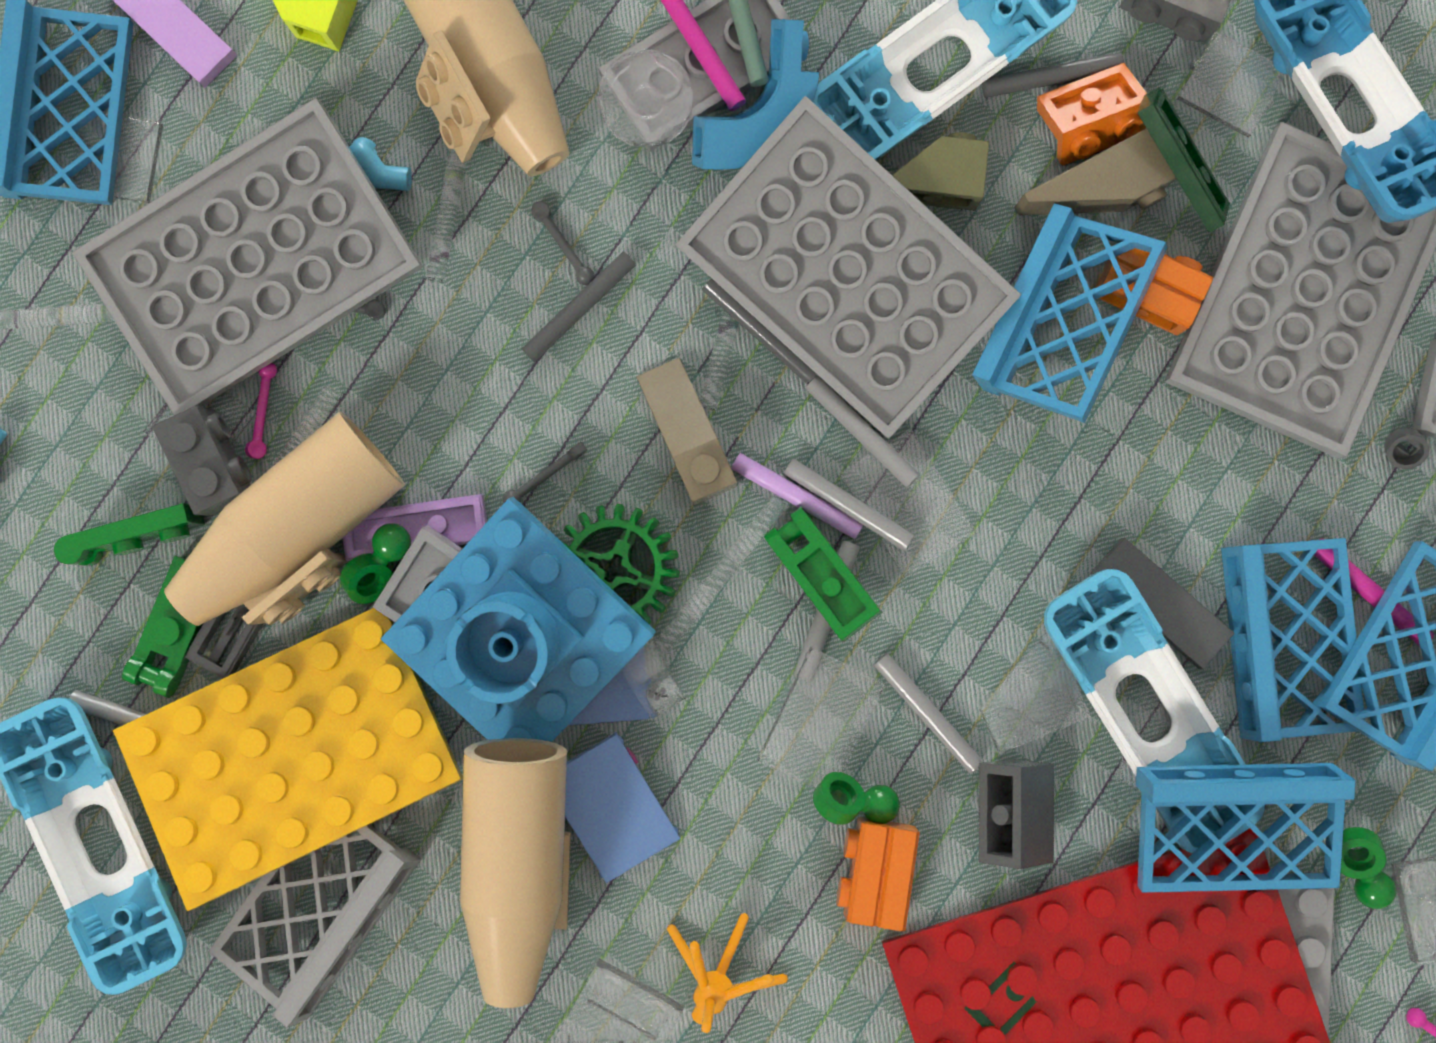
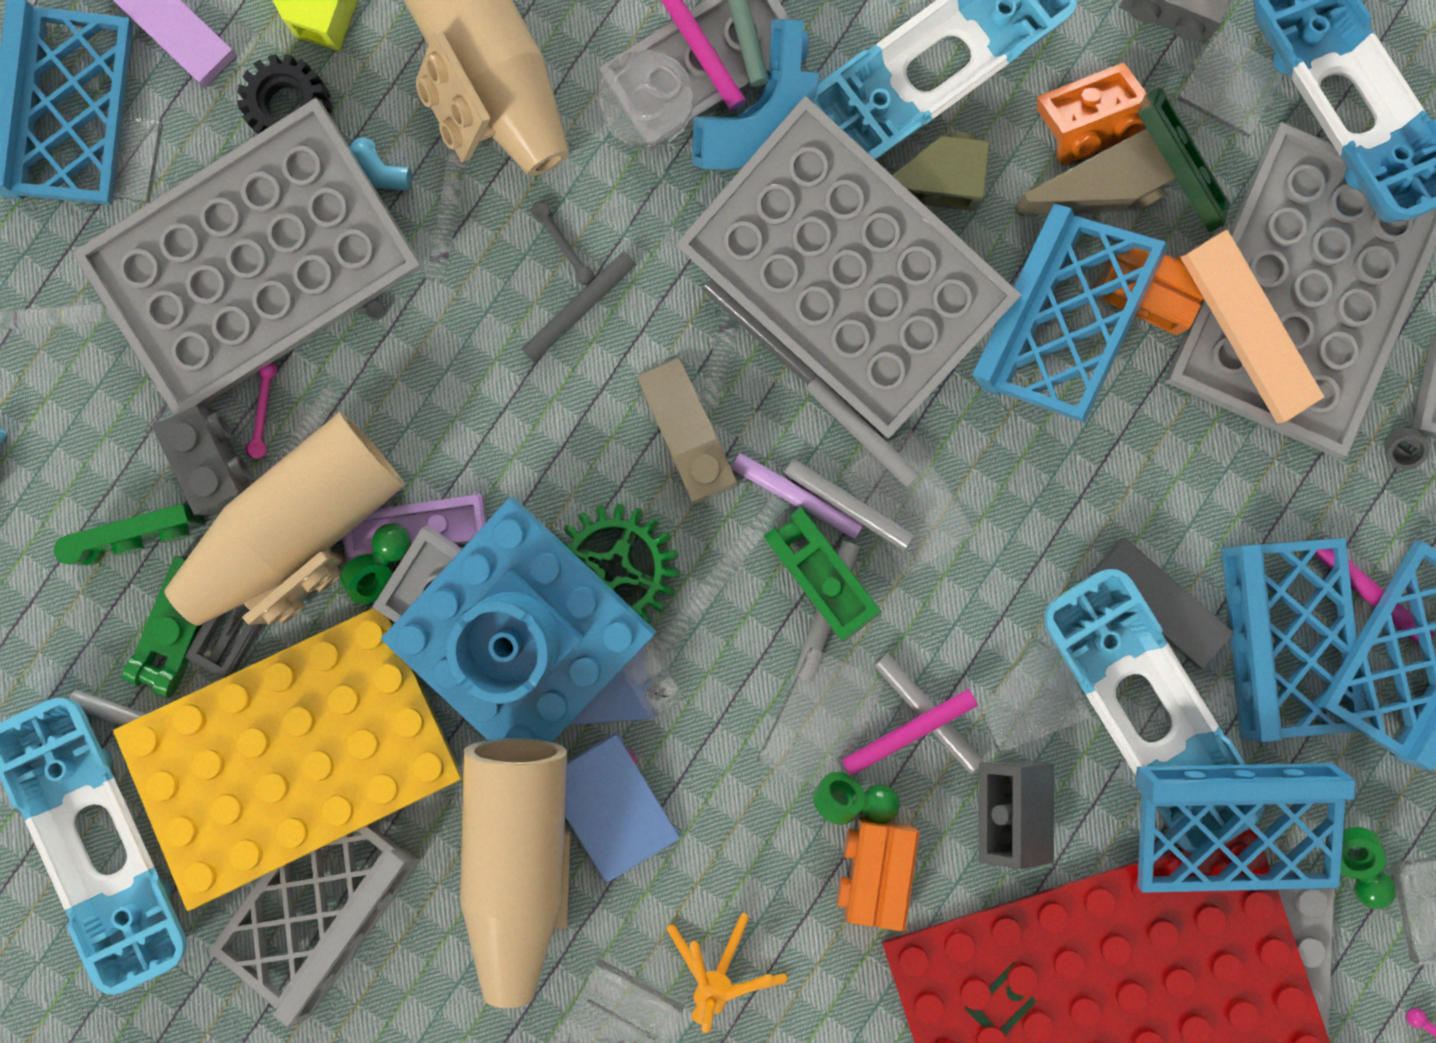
dark grey hinge [503,442,588,503] -> none
dark grey bar [982,52,1124,98] -> none
none -> black tyre [237,54,333,134]
none -> dark pink bar [842,688,979,776]
none -> light nougat tile [1180,229,1324,423]

